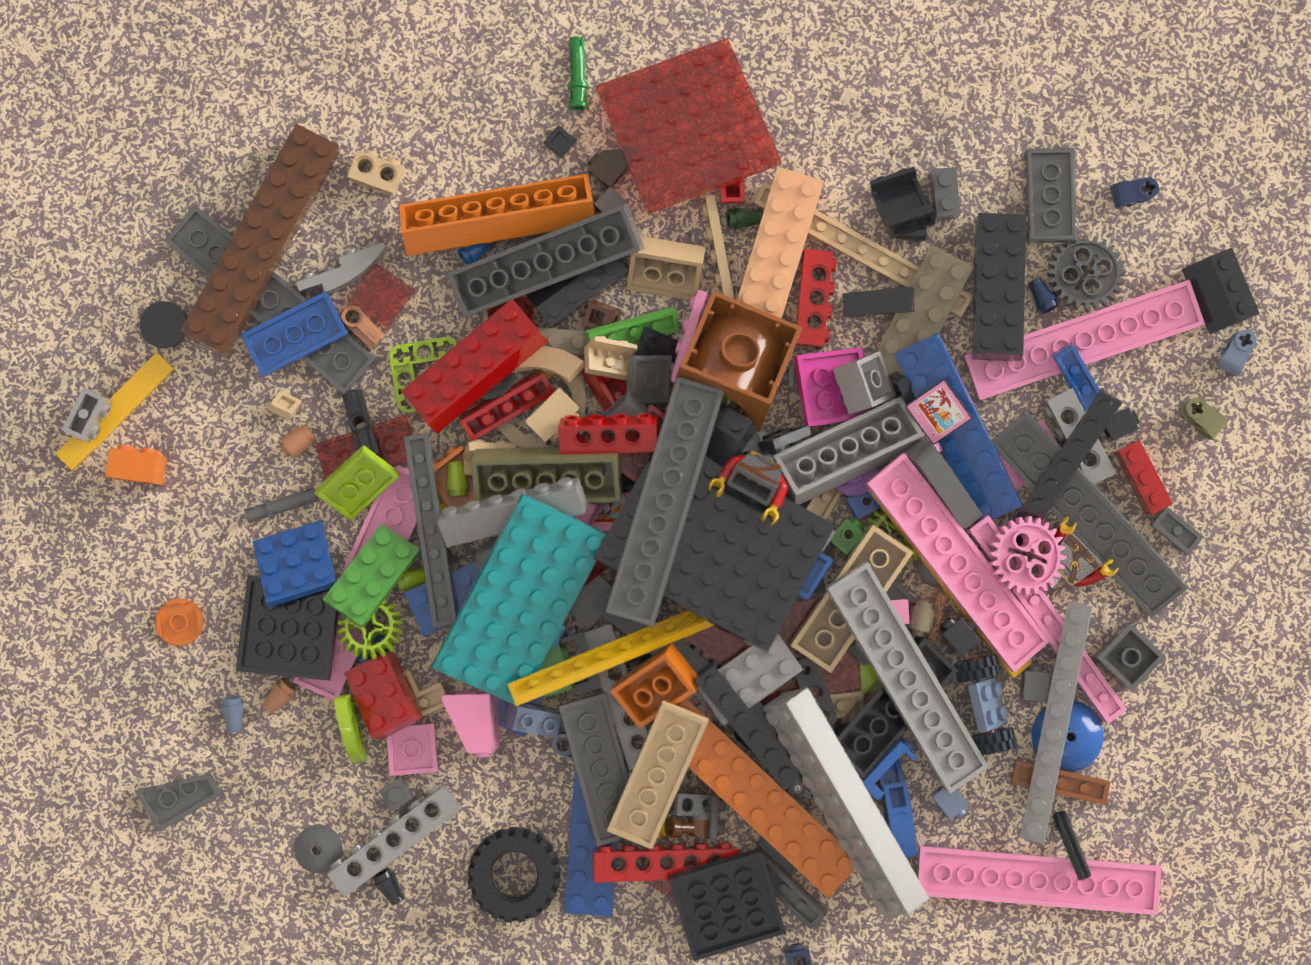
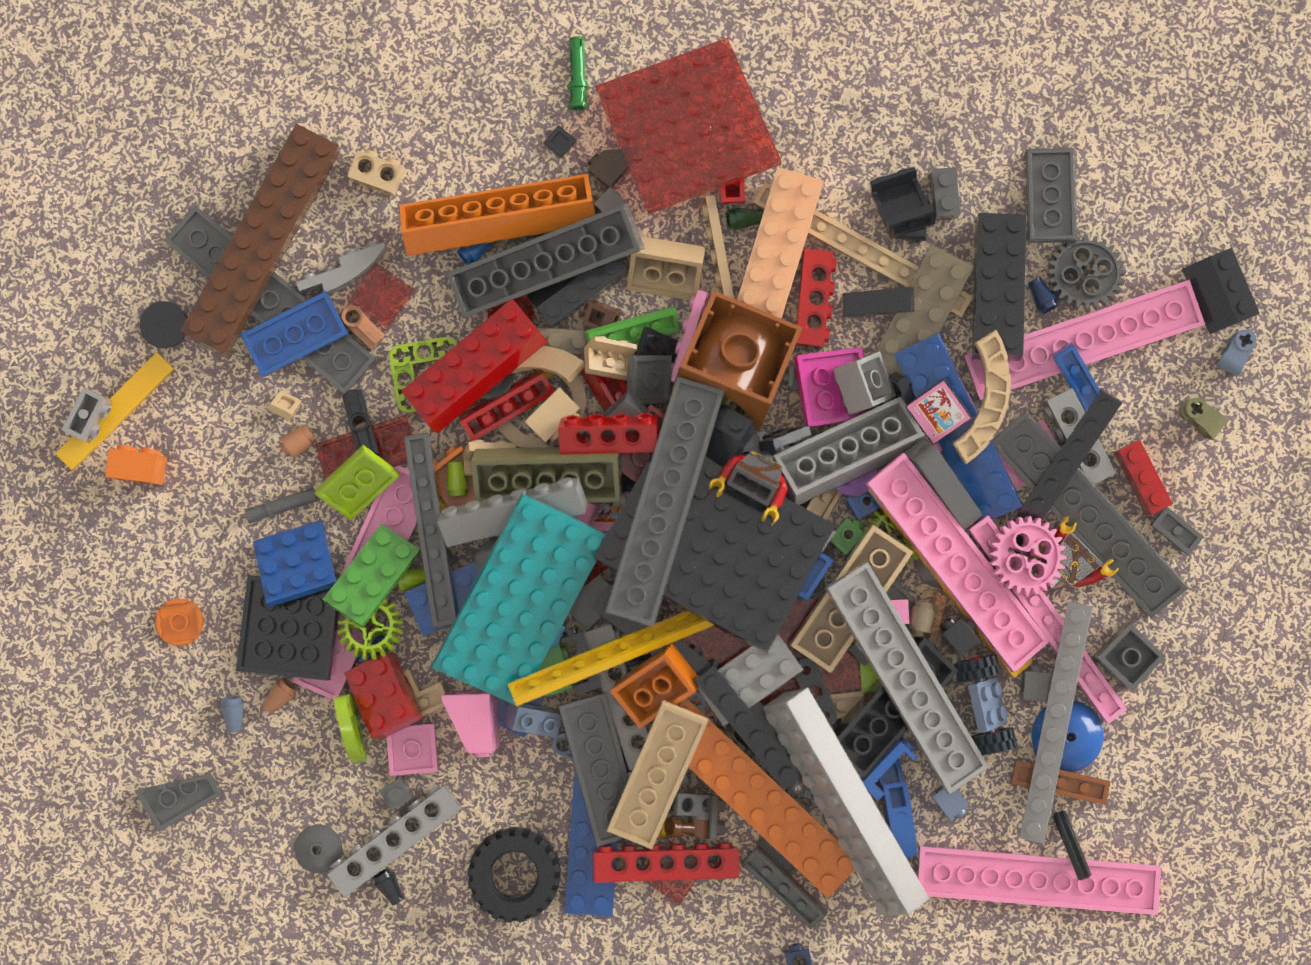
black plate [668,847,786,961] -> none
black brick [1104,407,1140,442] -> none
dark blue piece [1110,177,1159,209] -> none
none -> tan tile [952,330,1011,464]

